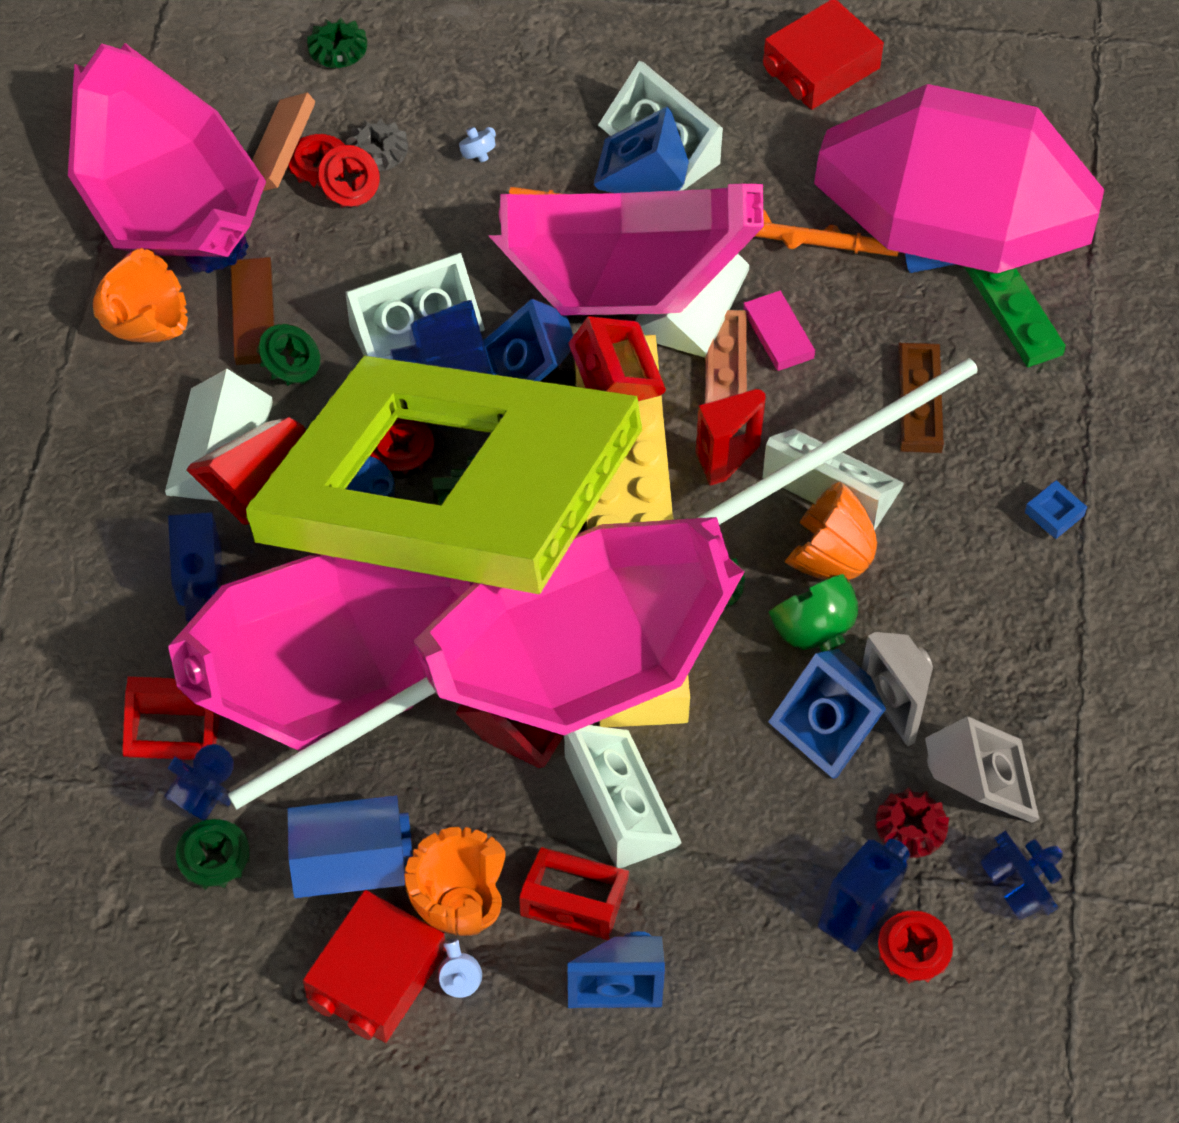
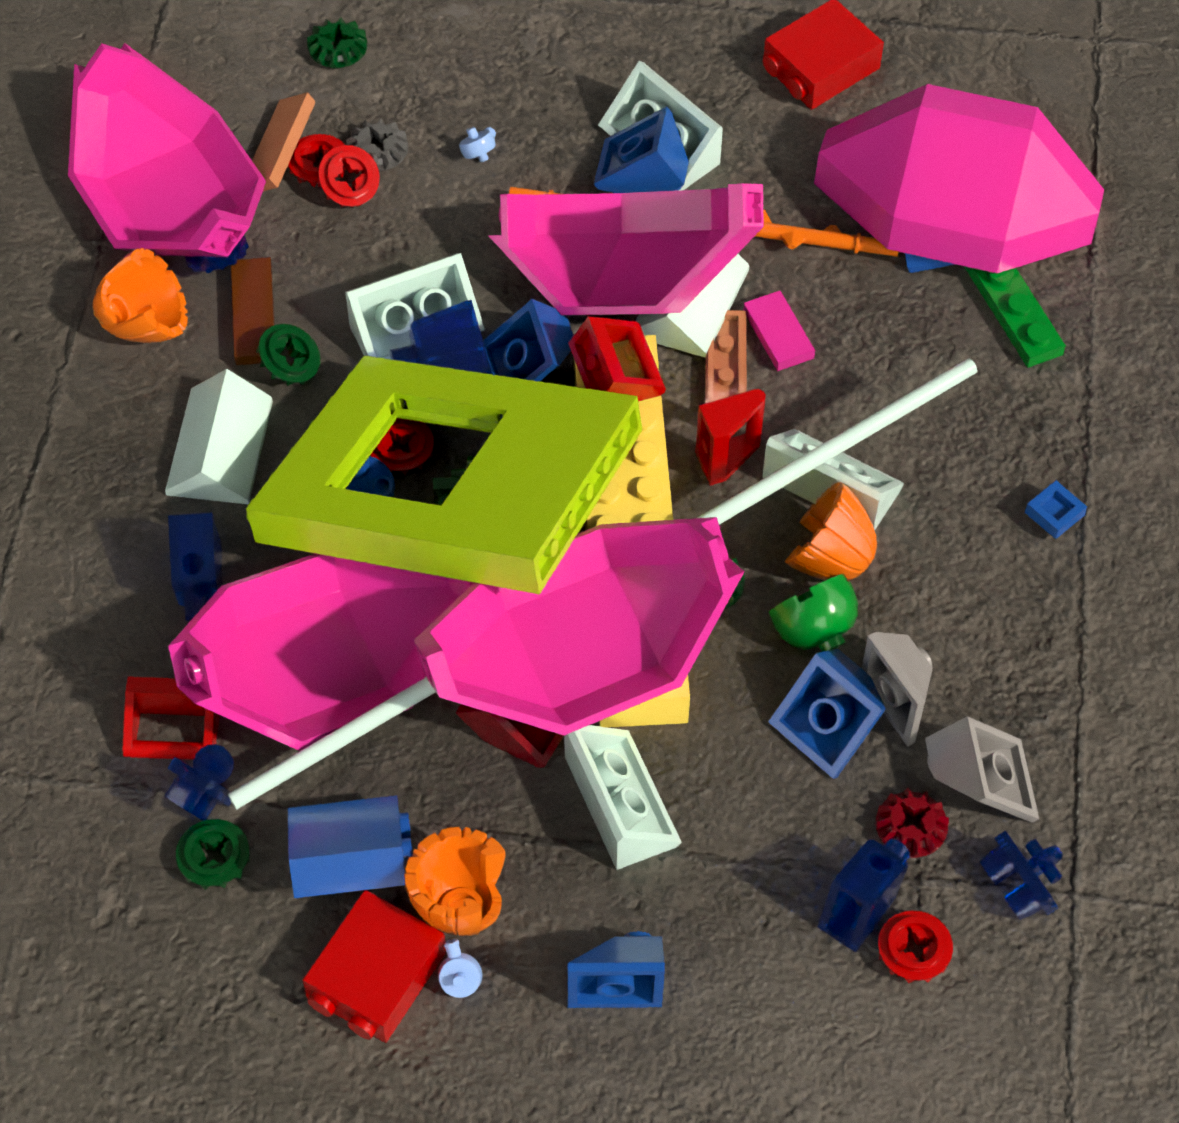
red slope [186,417,306,525] -> none
red tile [519,847,630,940] -> none
reddish brown tile [898,342,944,453] -> none

